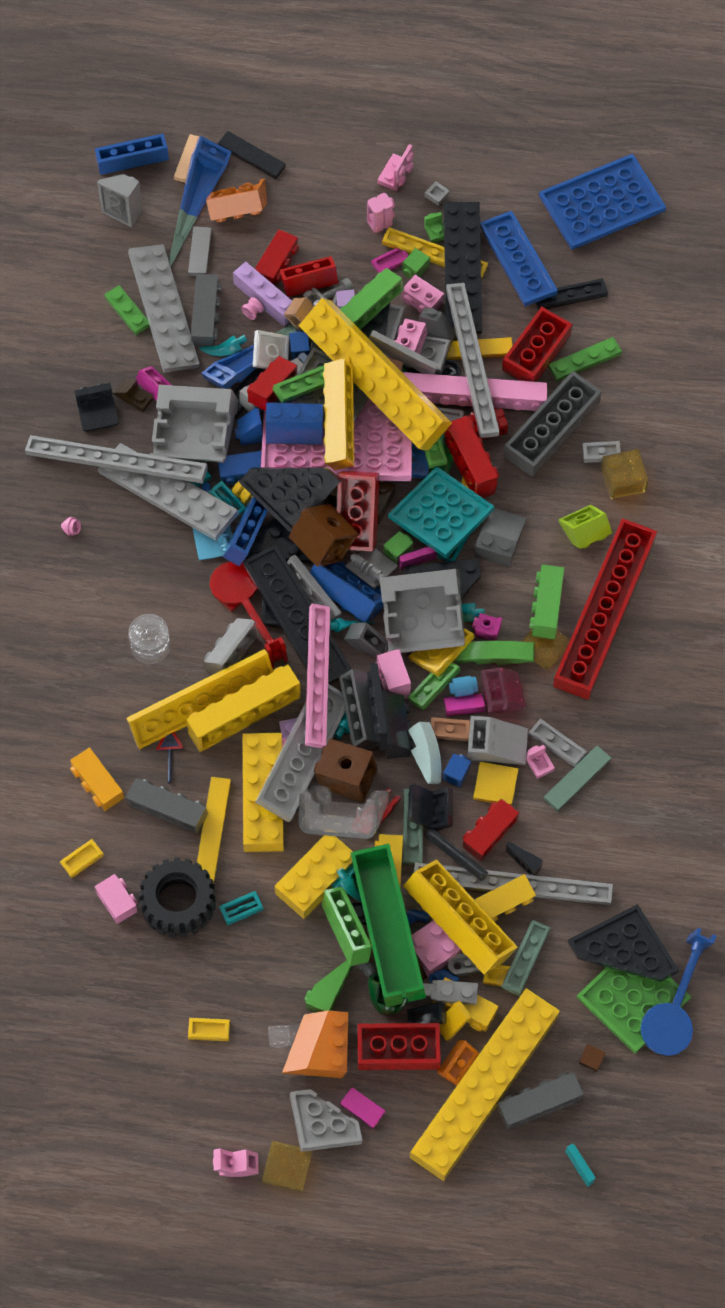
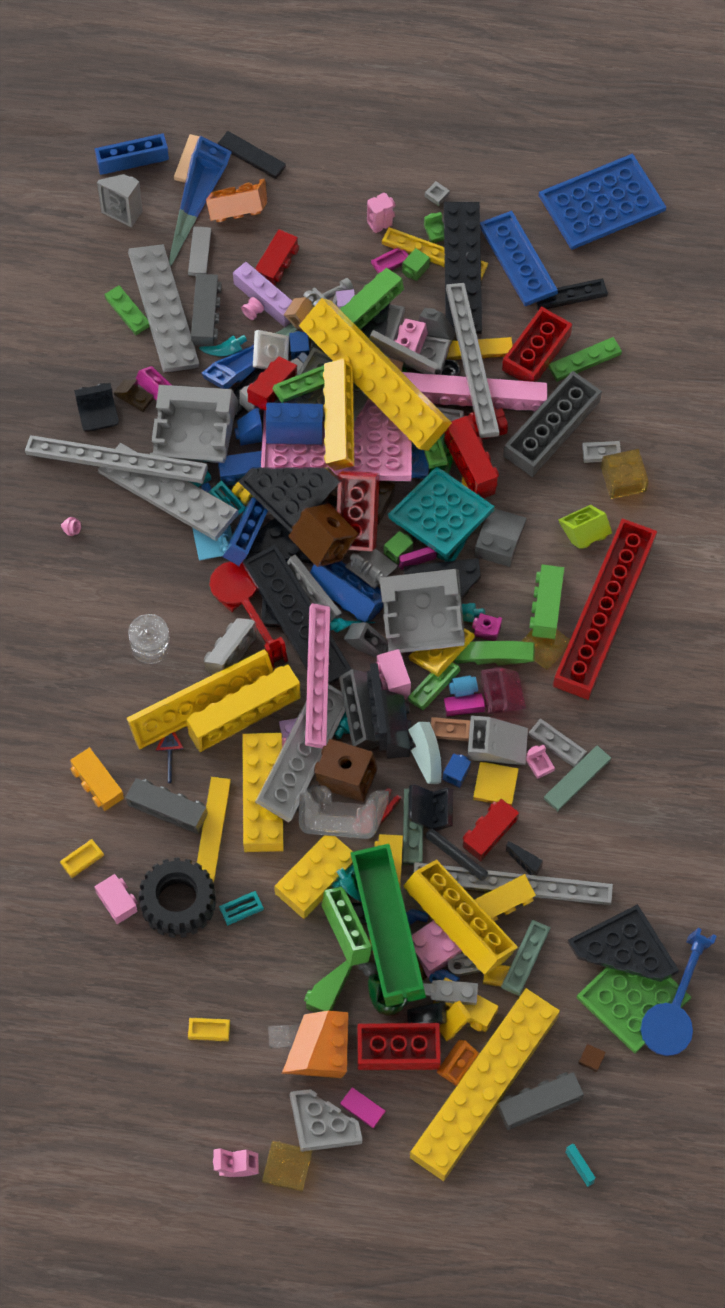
red brick [279,256,339,297] -> none
bright pink bracket [377,144,414,192] -> none
bright pink brick [402,275,444,313] -> none

